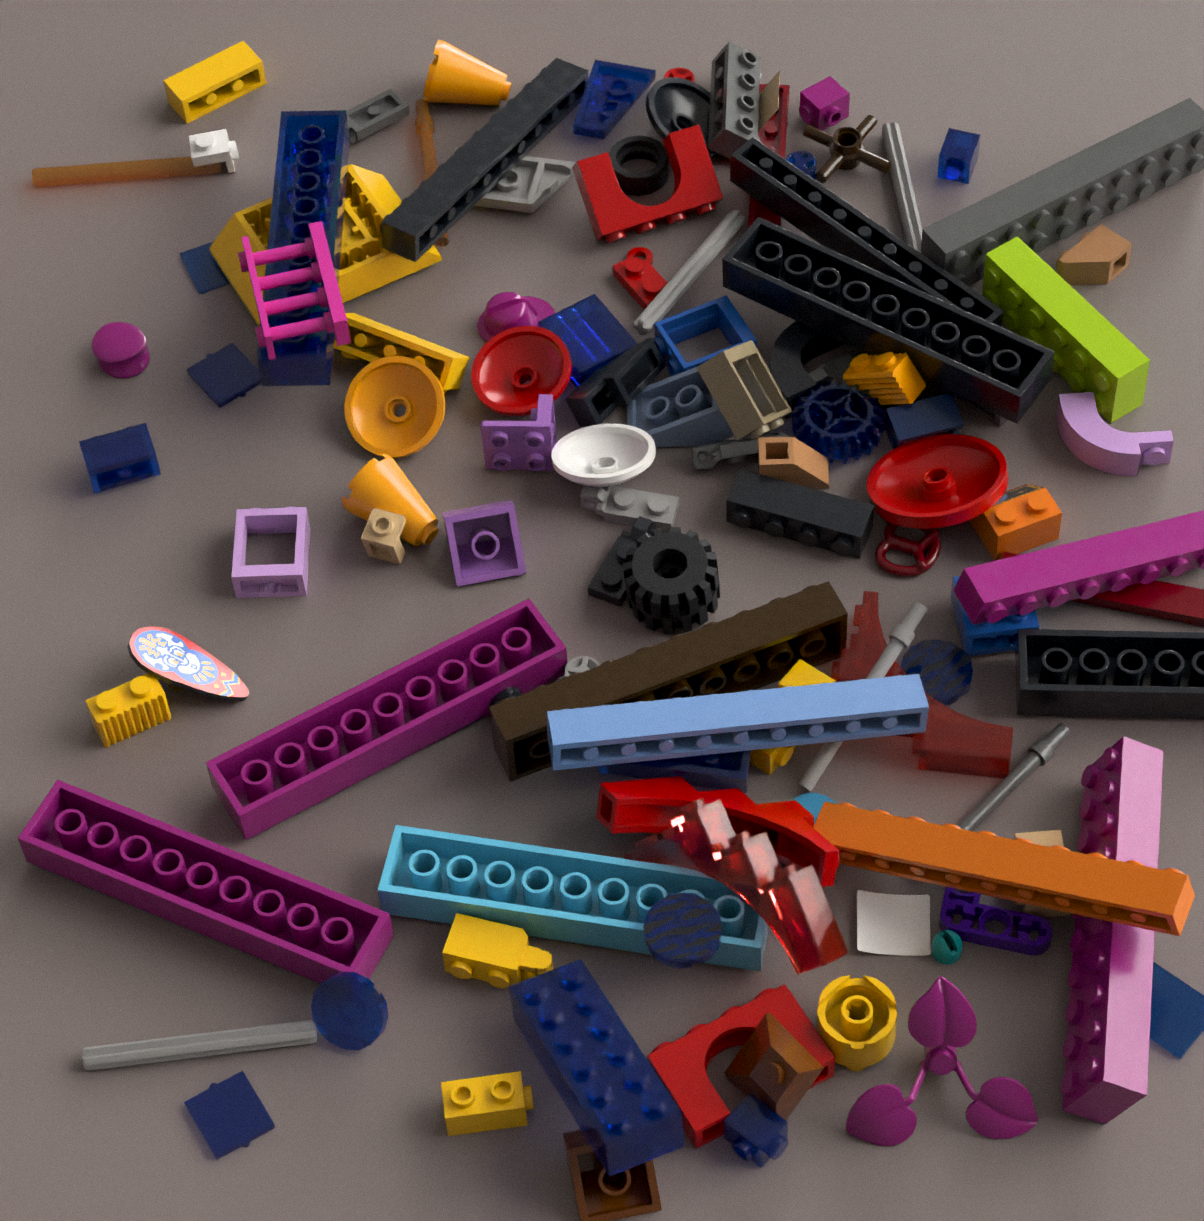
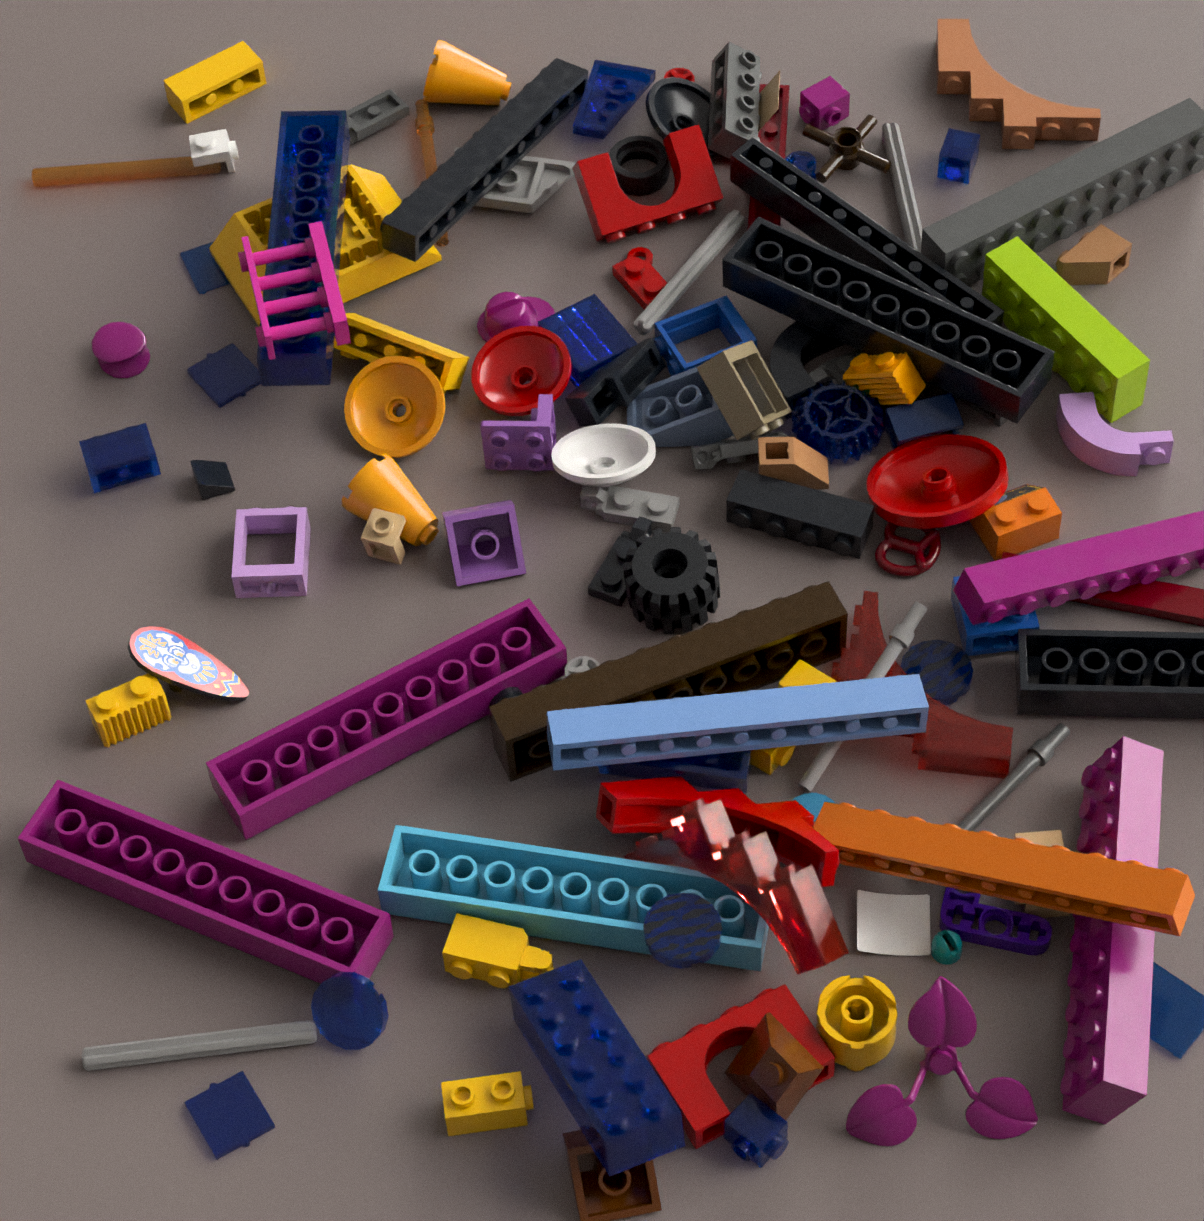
none -> black slope [190,460,235,500]
none -> nougat arch [936,19,1101,149]

